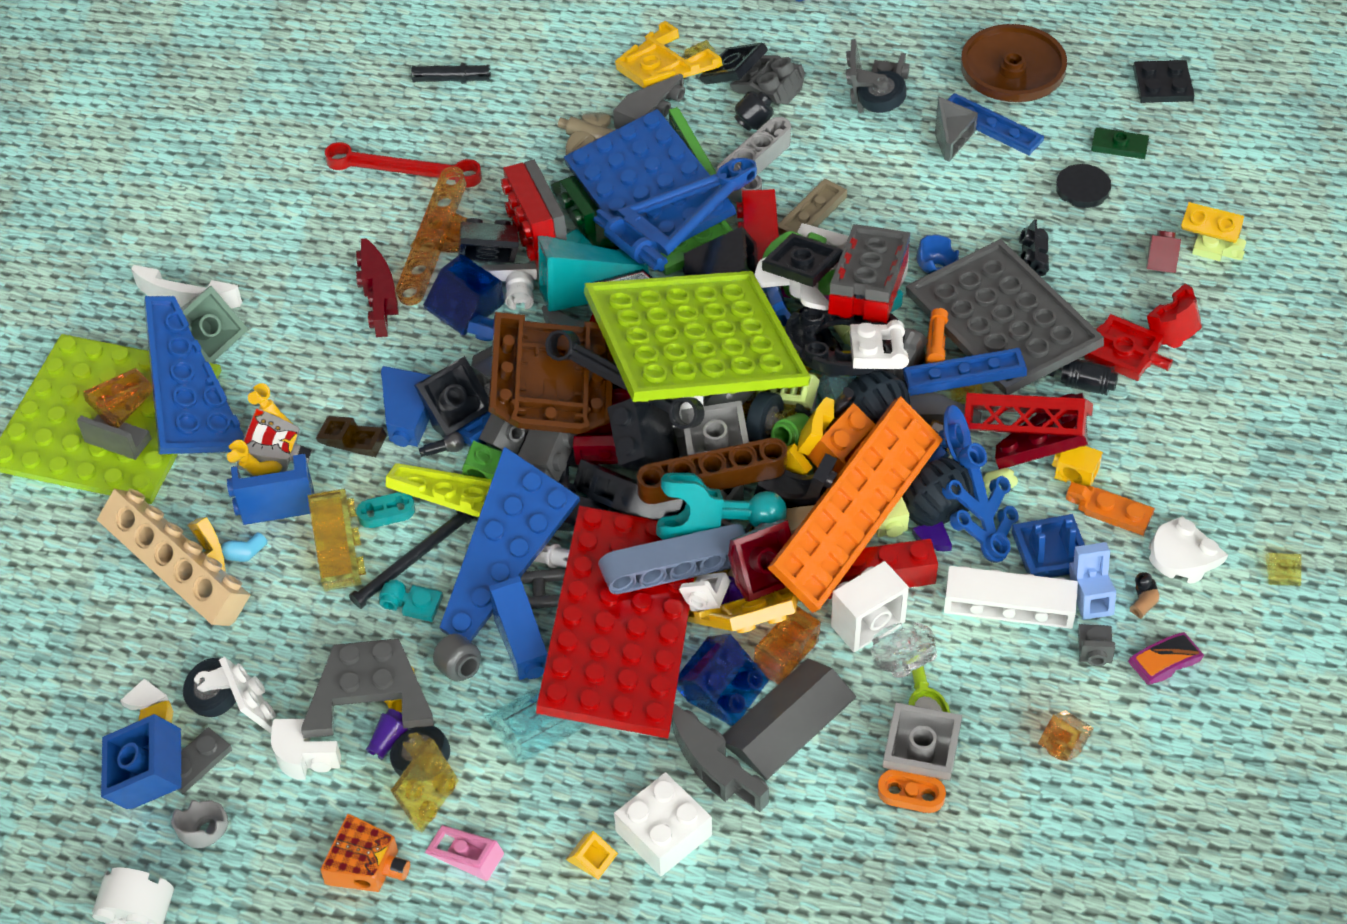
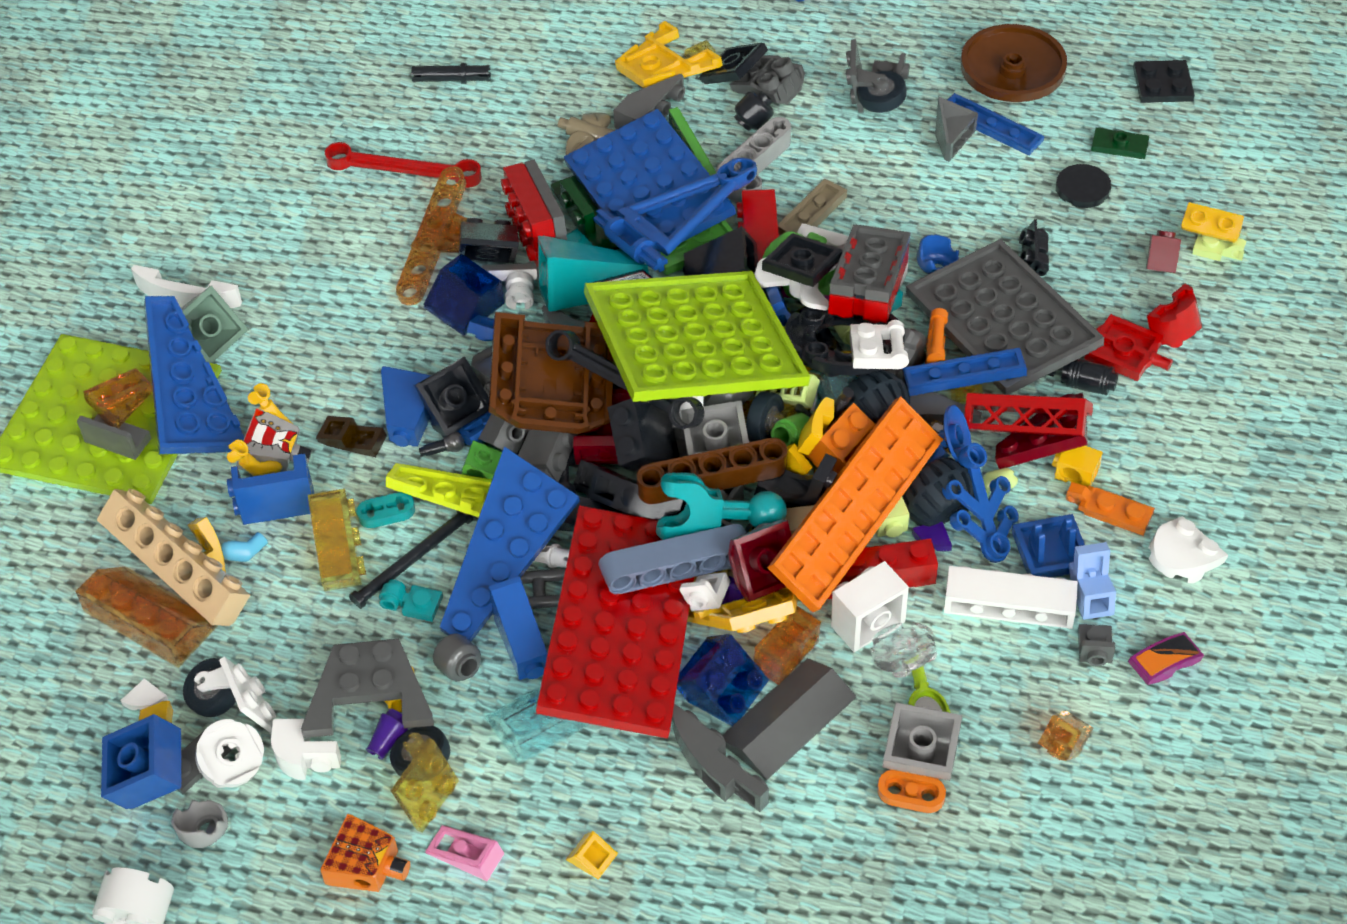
dark red slope [356,238,399,338] -> none
white brick [614,772,712,877] -> none
arm [1130,572,1159,619] -> none
clear yellow slope [1265,553,1301,586] -> none
none -> clear orange slope [75,566,218,668]
none -> white plate [195,719,264,788]

